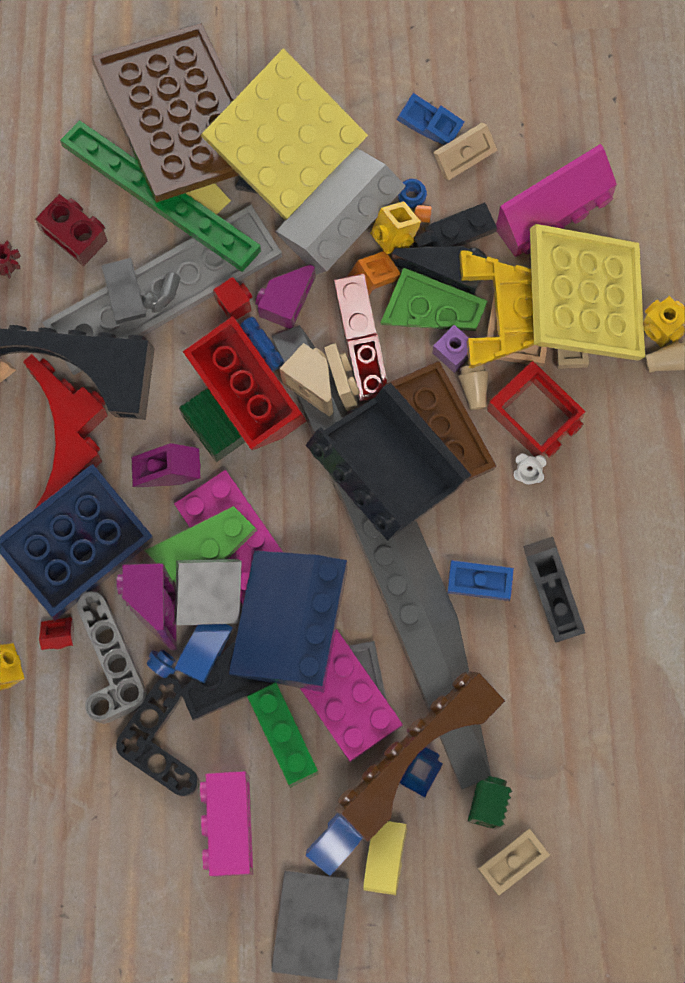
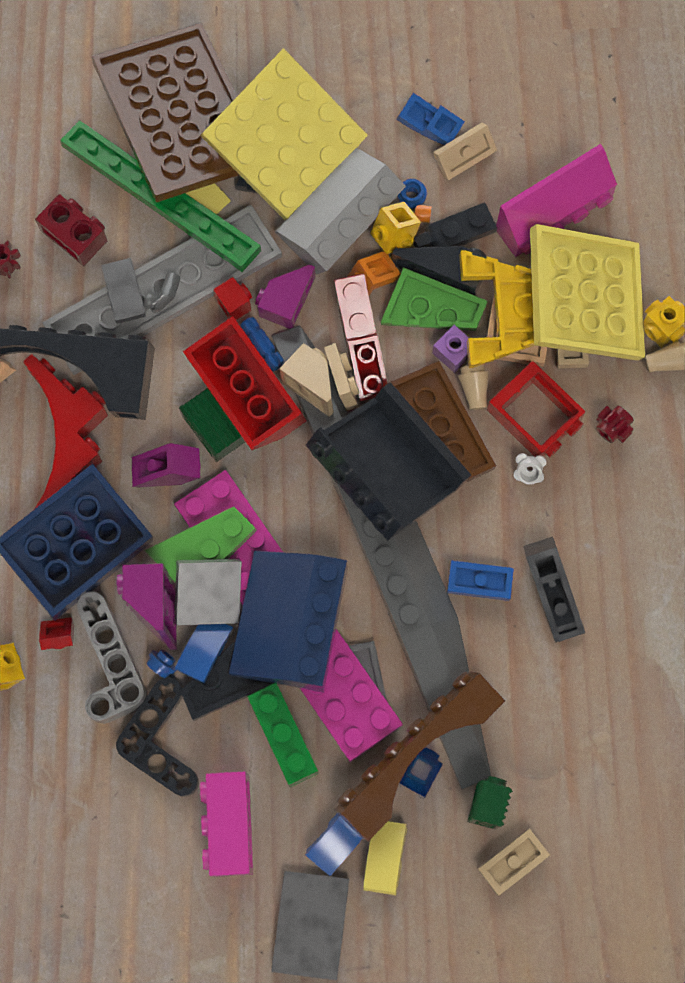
none -> dark red gear [596,405,634,443]

